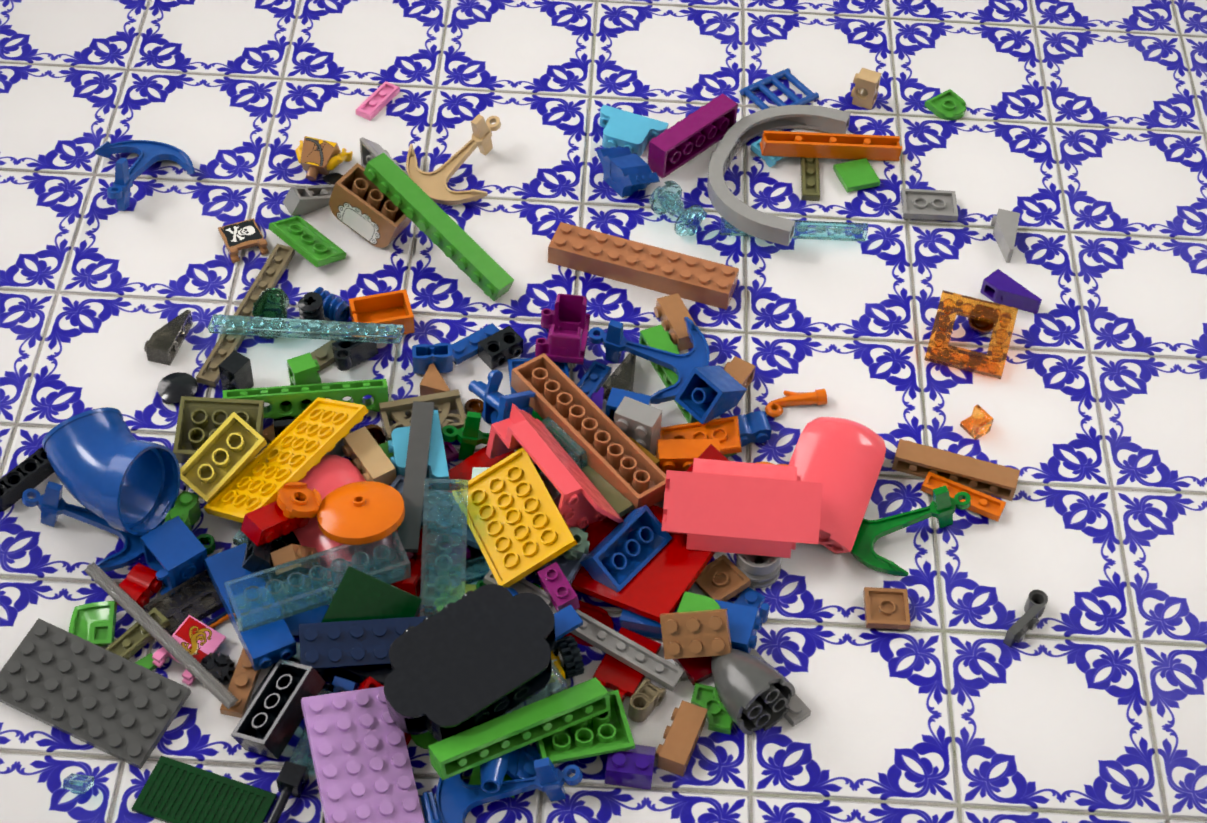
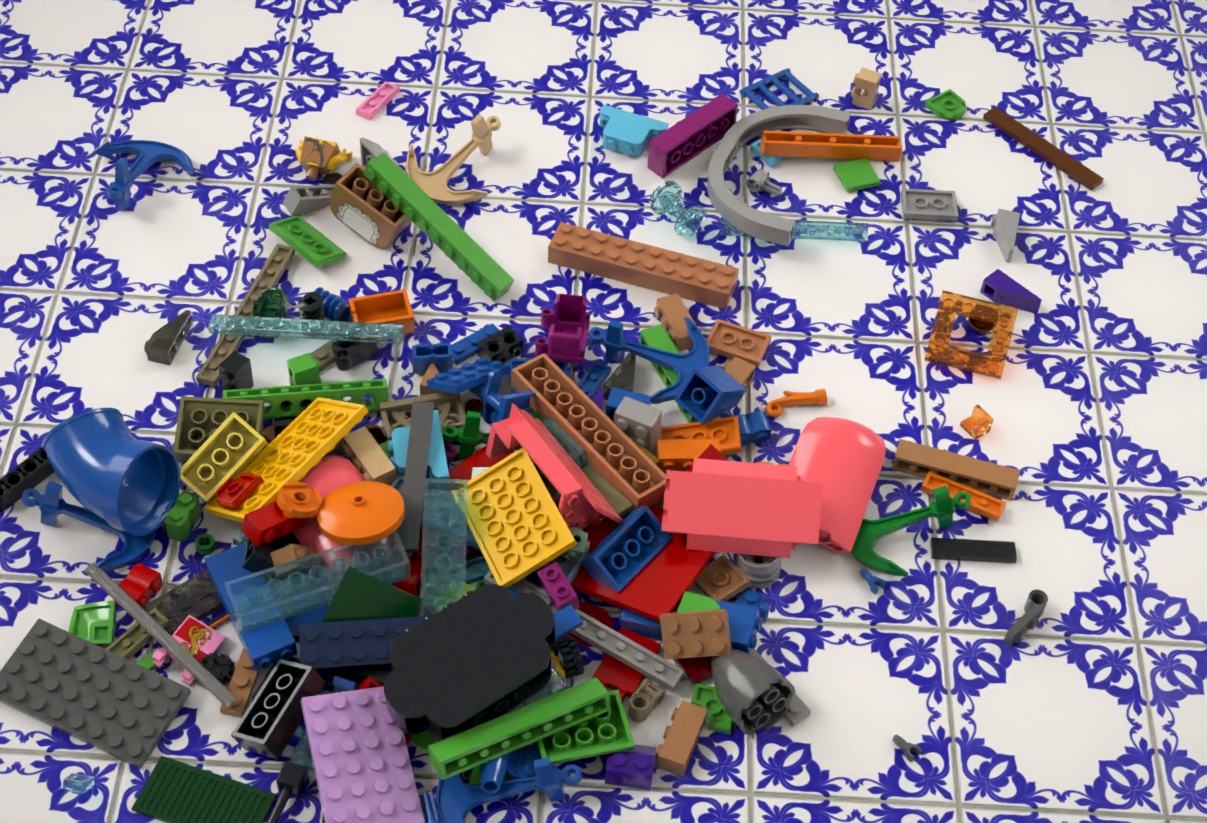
blue container [140,516,209,598] -> none
black dish [157,372,198,404] -> none
flag [218,218,269,263] -> none
blue slope [596,146,660,198] -> none
olive tile [800,157,820,201] -> none
medium nougat plate [863,587,911,630] -> none
none -> red tile [216,473,265,510]
none -> blue plate [427,358,511,394]
none -> nougat plate [706,319,772,367]
none -> light grey axle [746,169,782,196]
none -> blue piece [860,568,886,594]
none -> dark grey piece [892,735,922,762]
none -> black tile [930,537,1017,563]
none -> reddish brown tile [983,107,1104,191]

